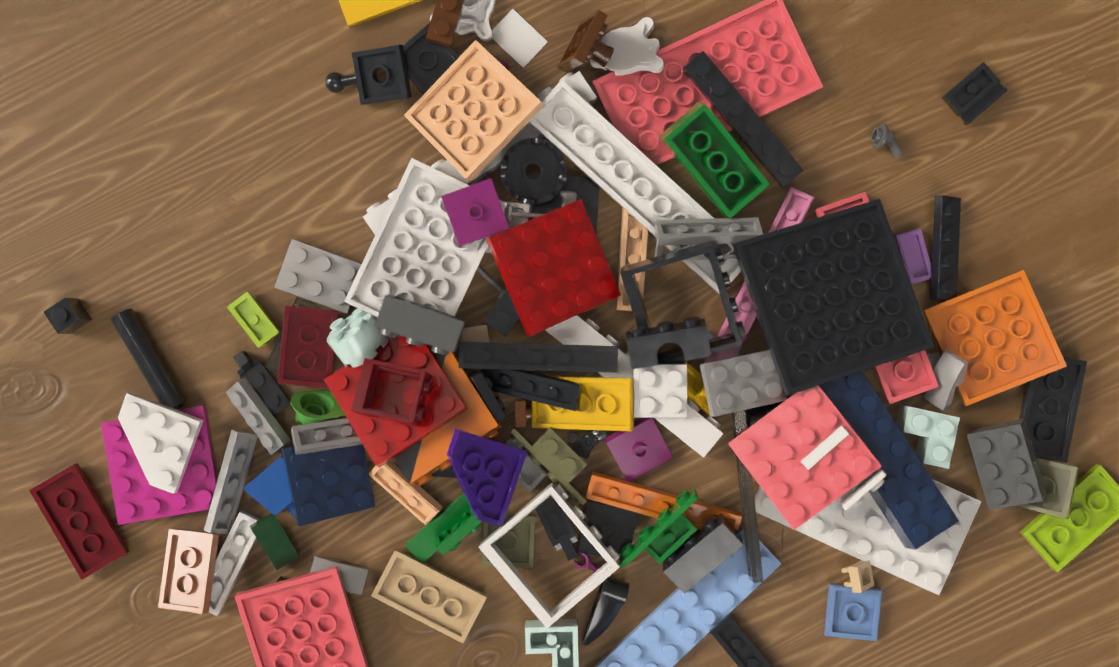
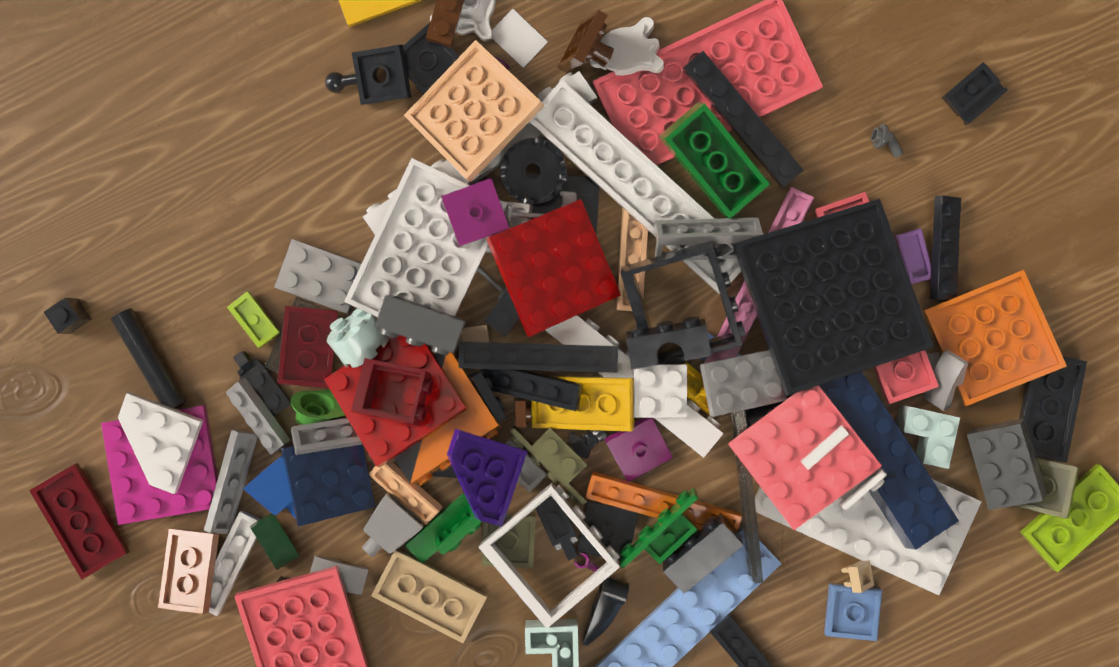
none -> light grey torso [362,492,425,557]

